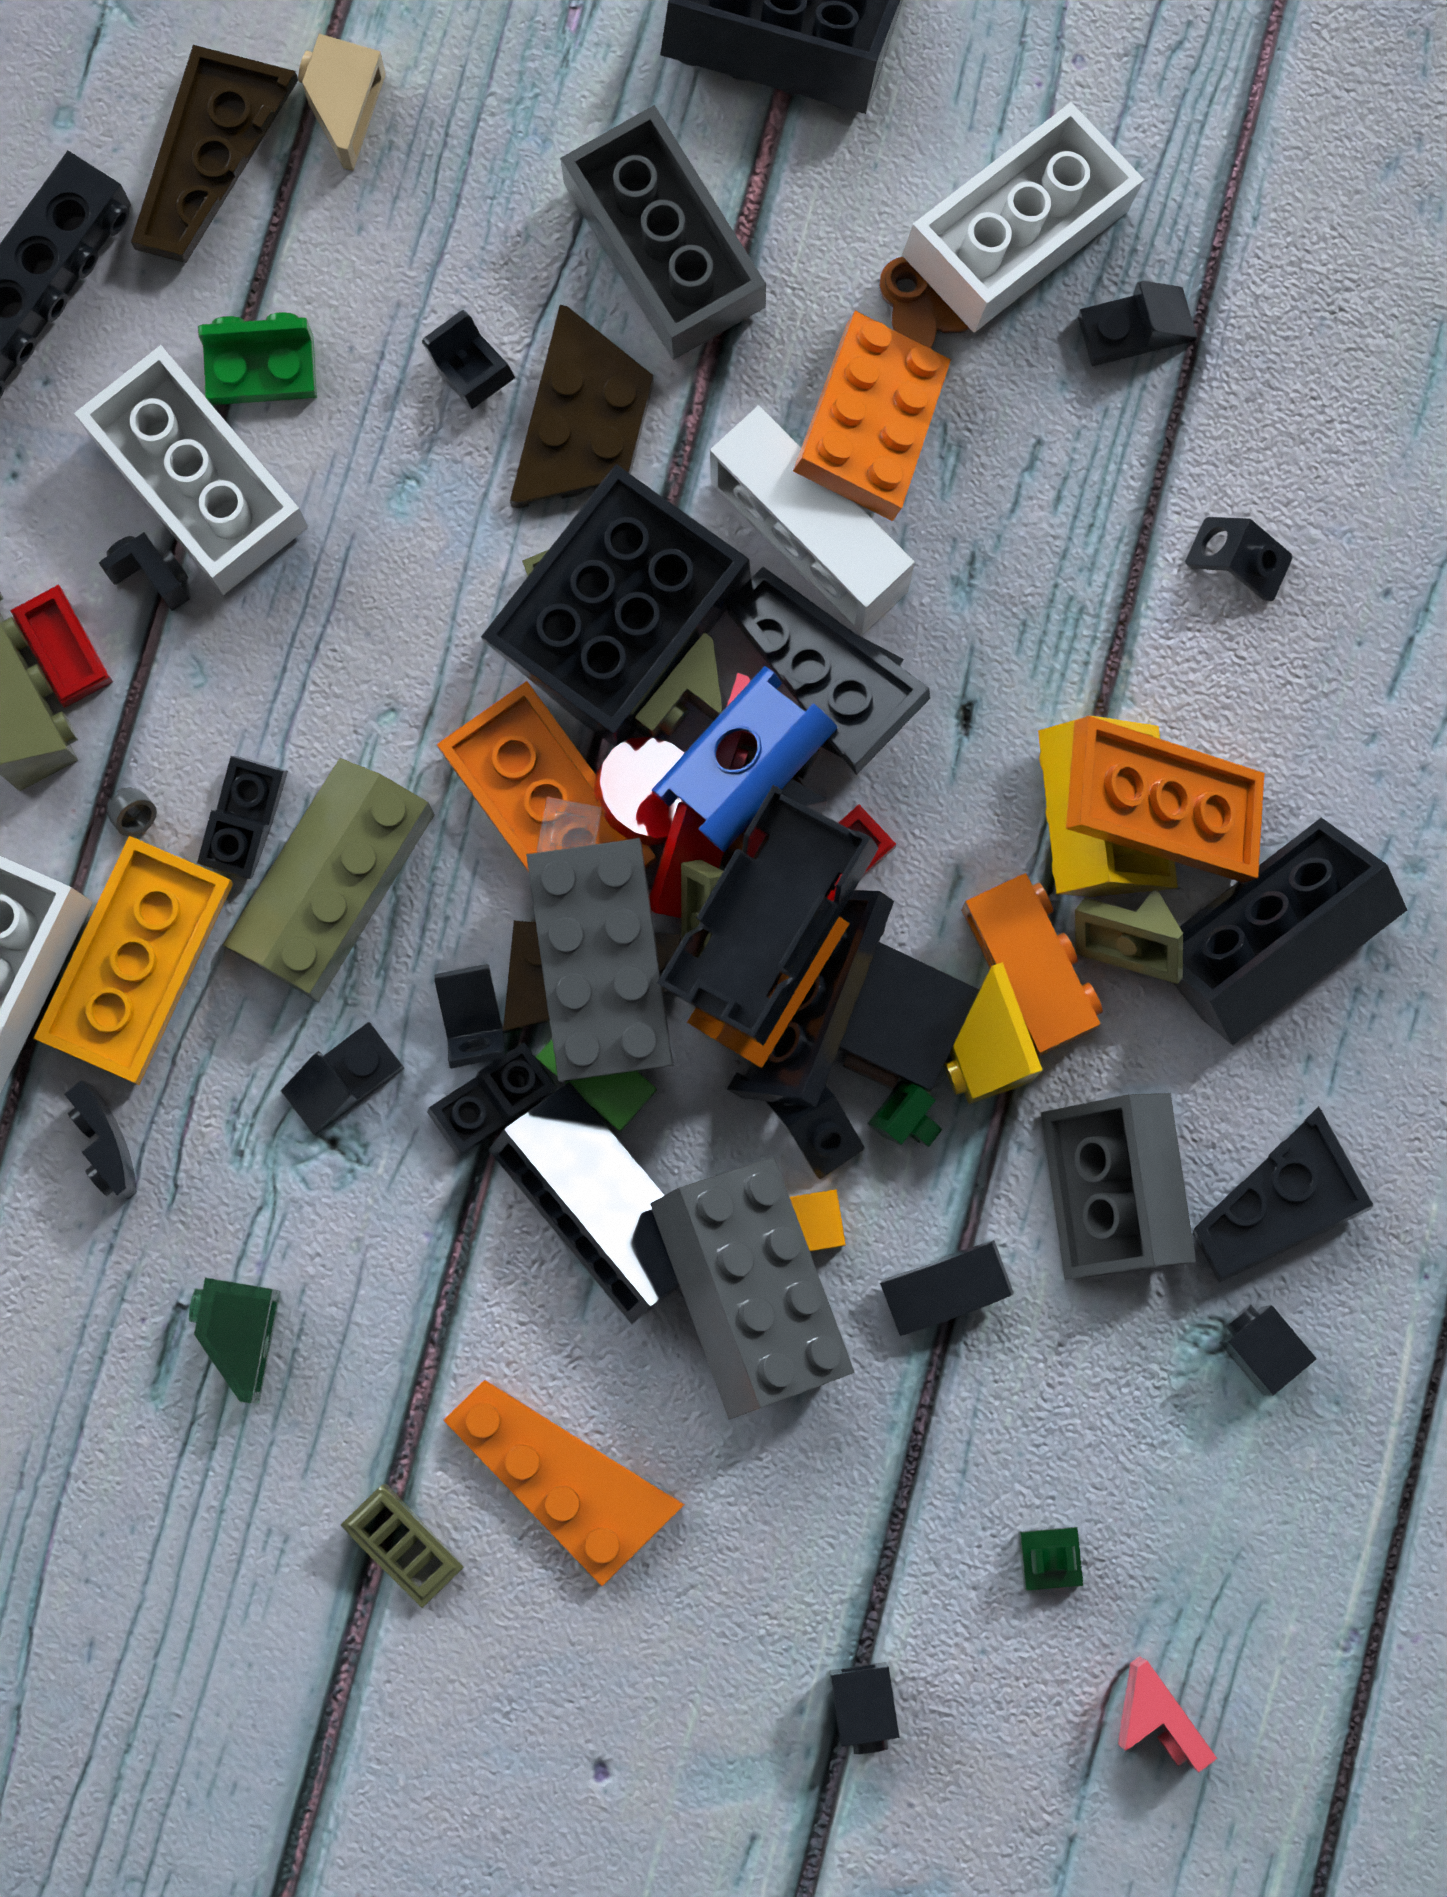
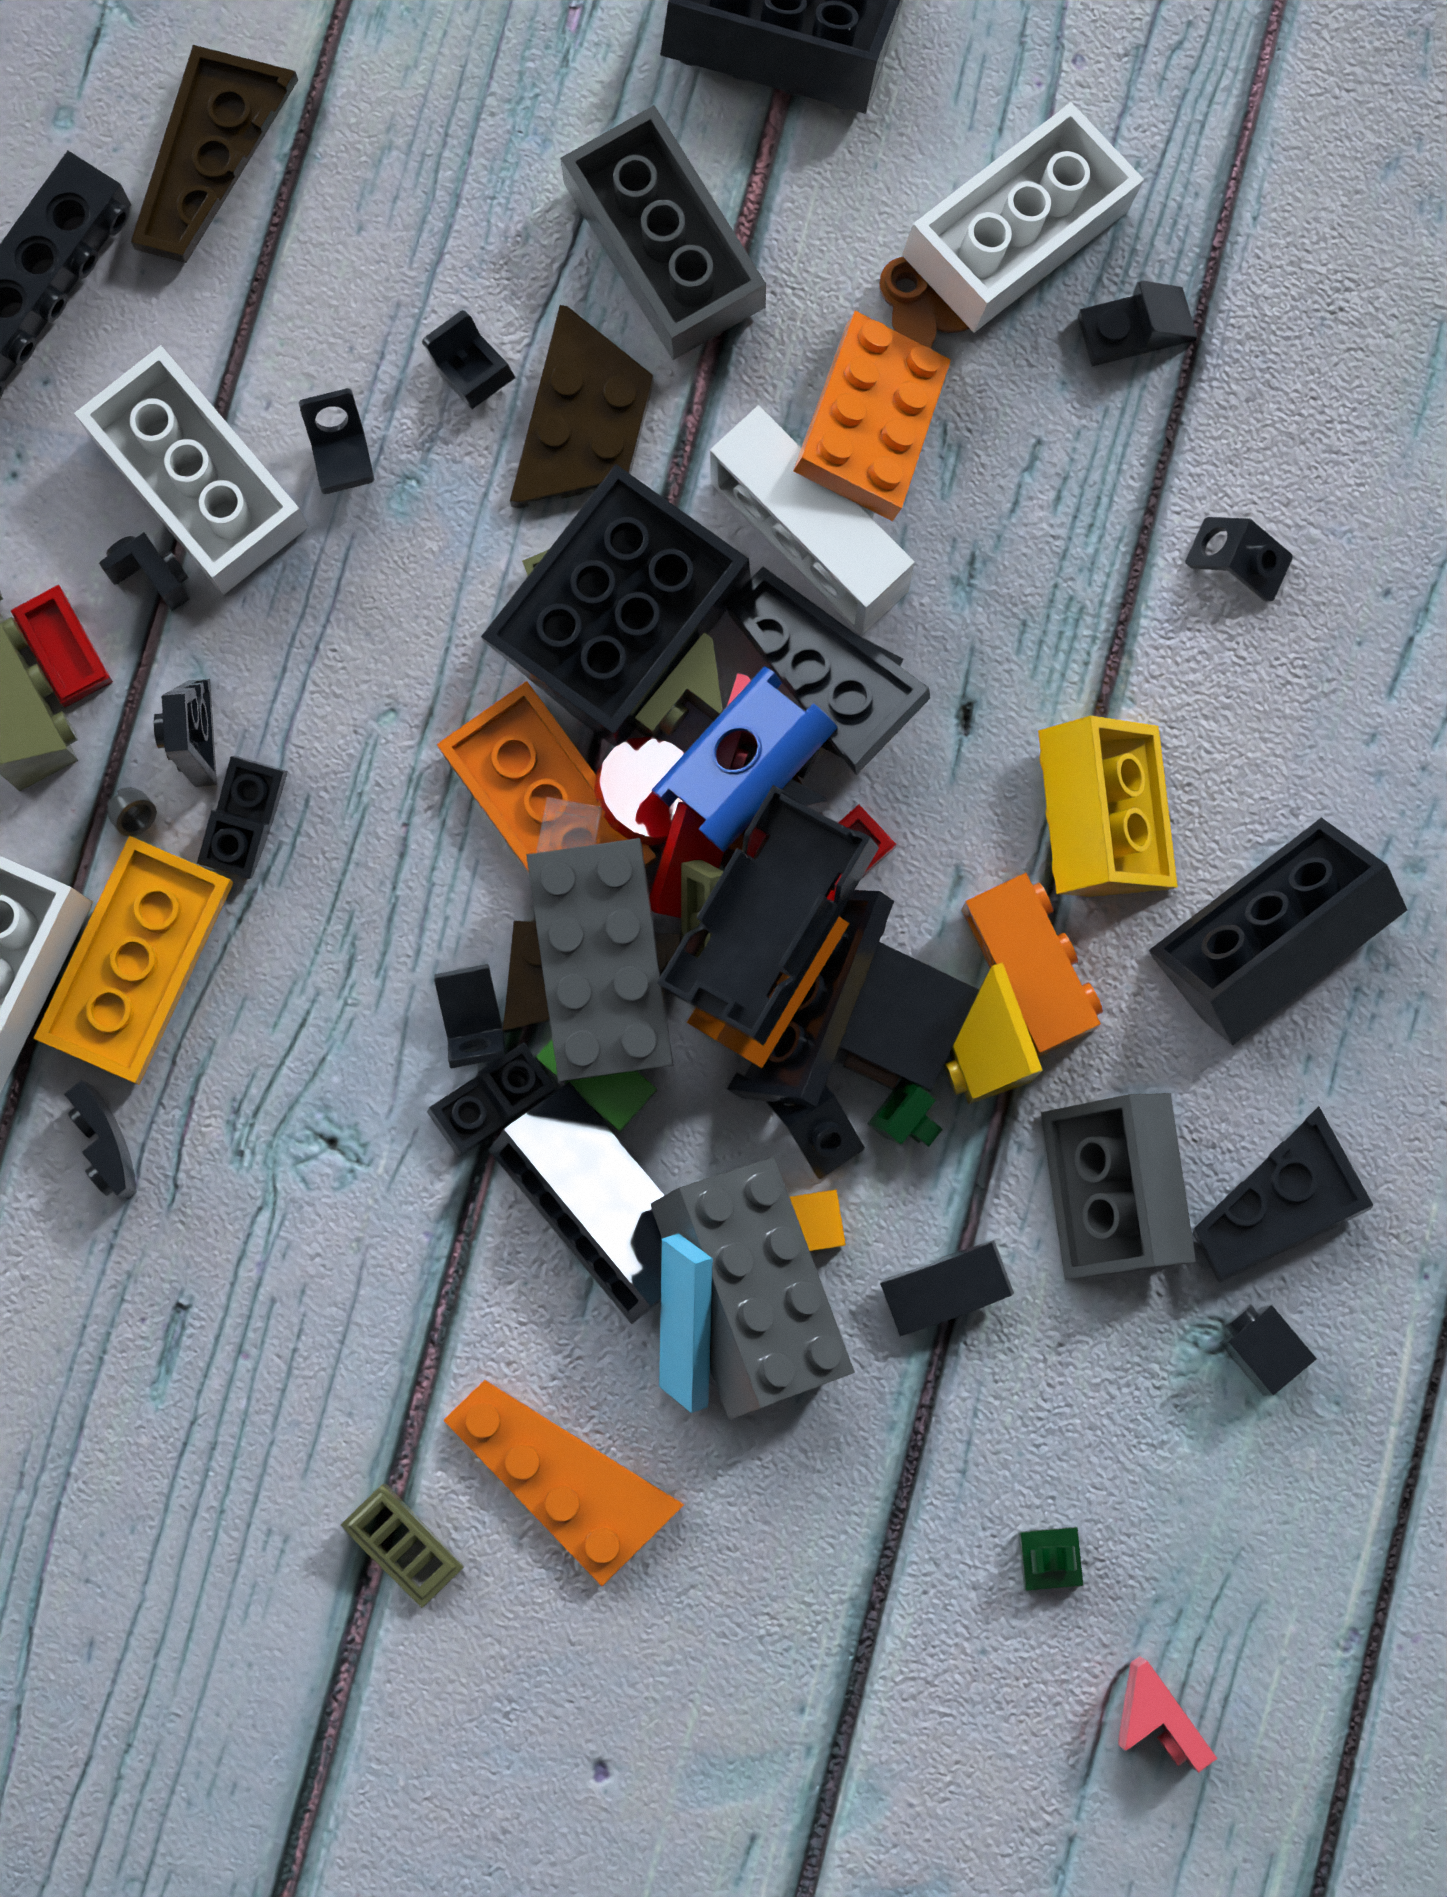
clear green slope [189,1278,281,1404] -> none
green bracket [198,312,317,405] -> none
olive slope [223,758,435,1003] -> none
black slope [280,1022,404,1136] -> none
tan slope [298,34,386,171] -> none
black brick [829,1662,900,1754] -> none
orange plate [1066,715,1265,883] -> none
olive slope [1075,890,1183,984] -> none
none -> black wing [154,679,217,787]
none -> black bracket [299,388,375,494]
none -> medium azure tile [659,1233,713,1413]

